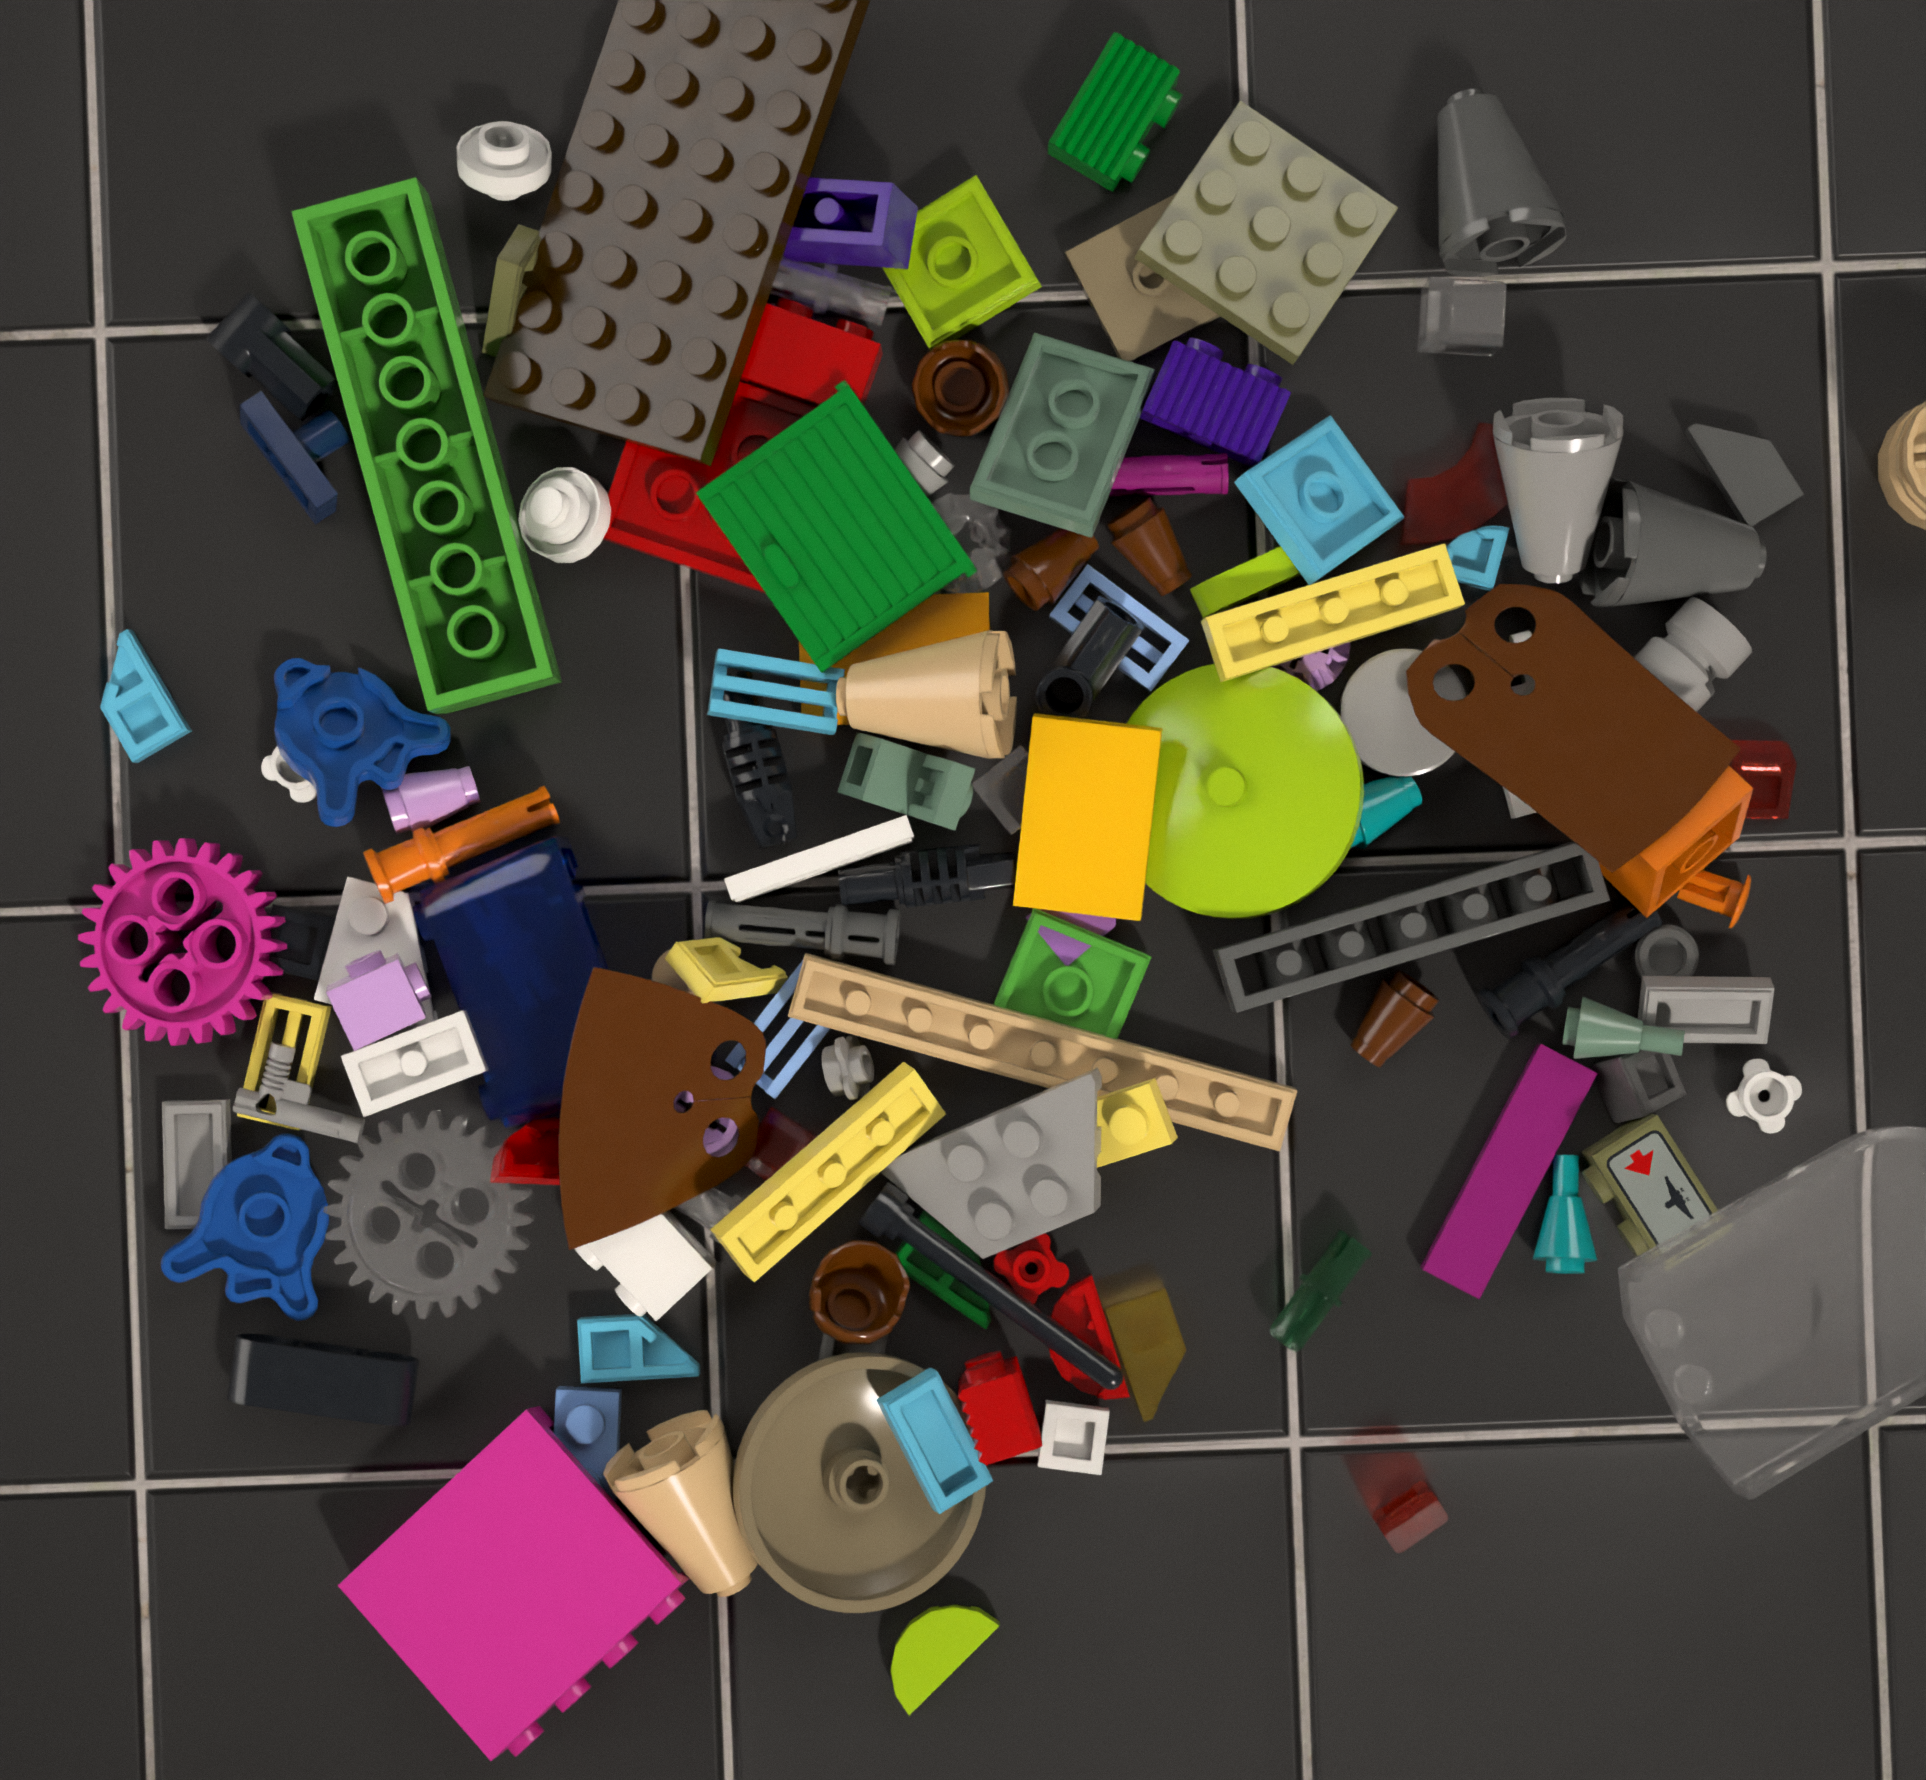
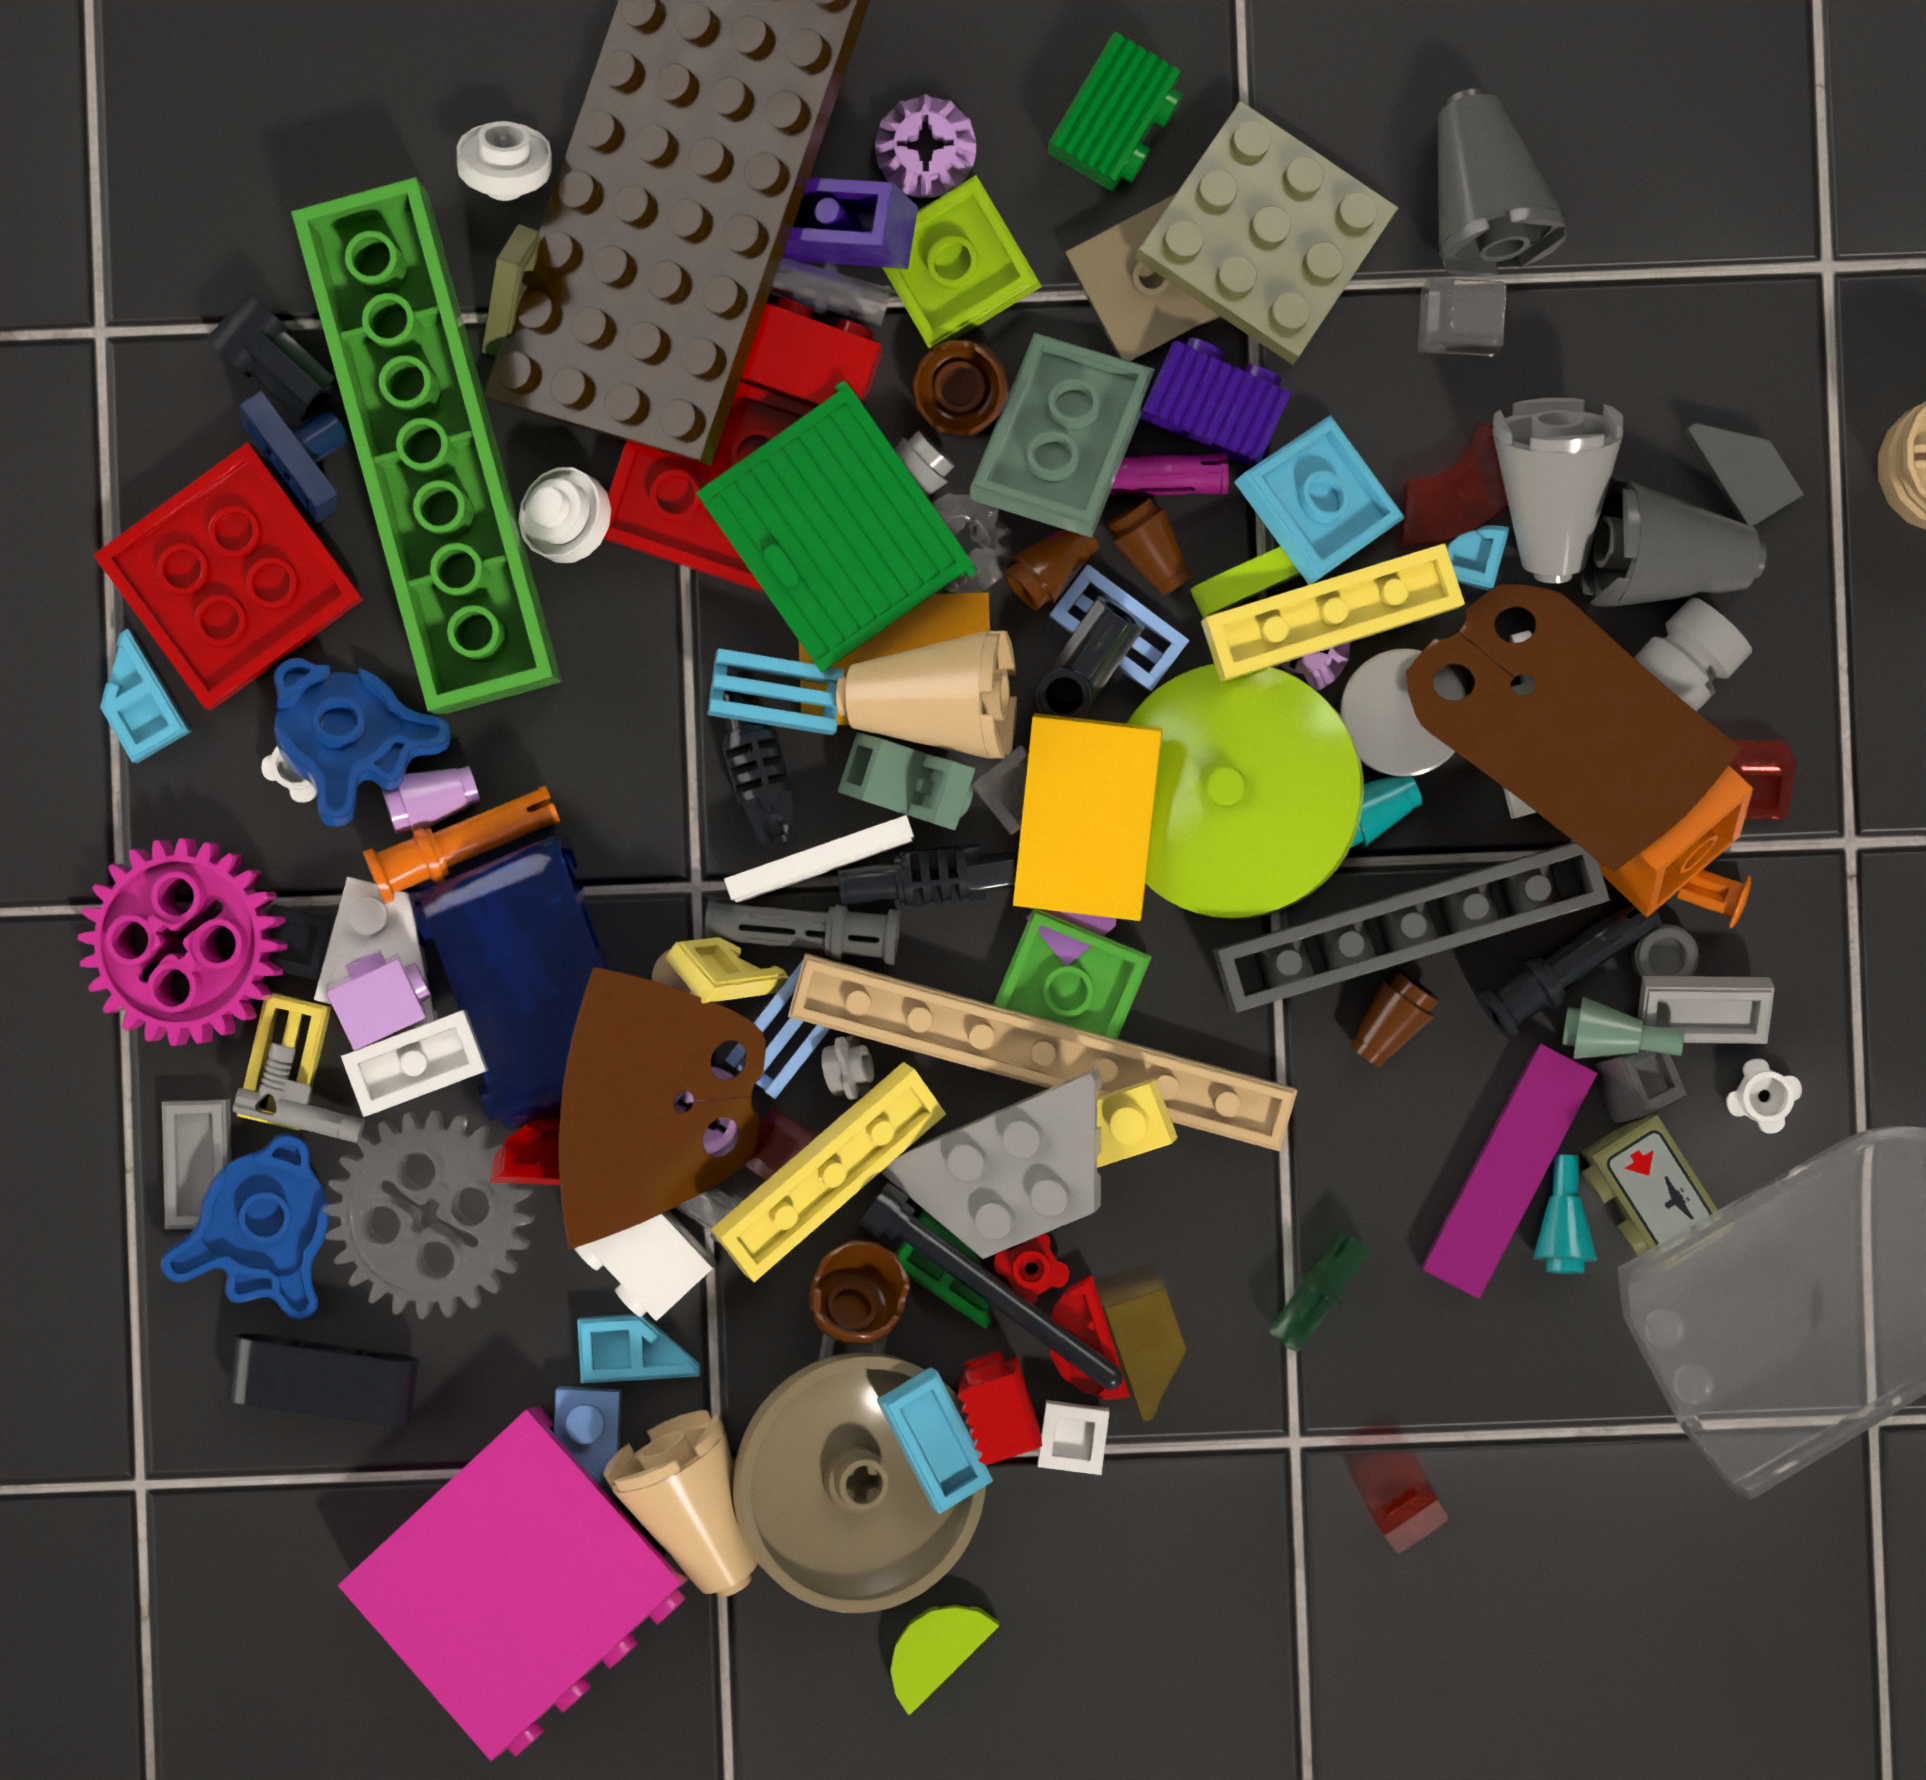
none -> red plate [93,442,365,711]
none -> lavender gear [875,94,976,198]

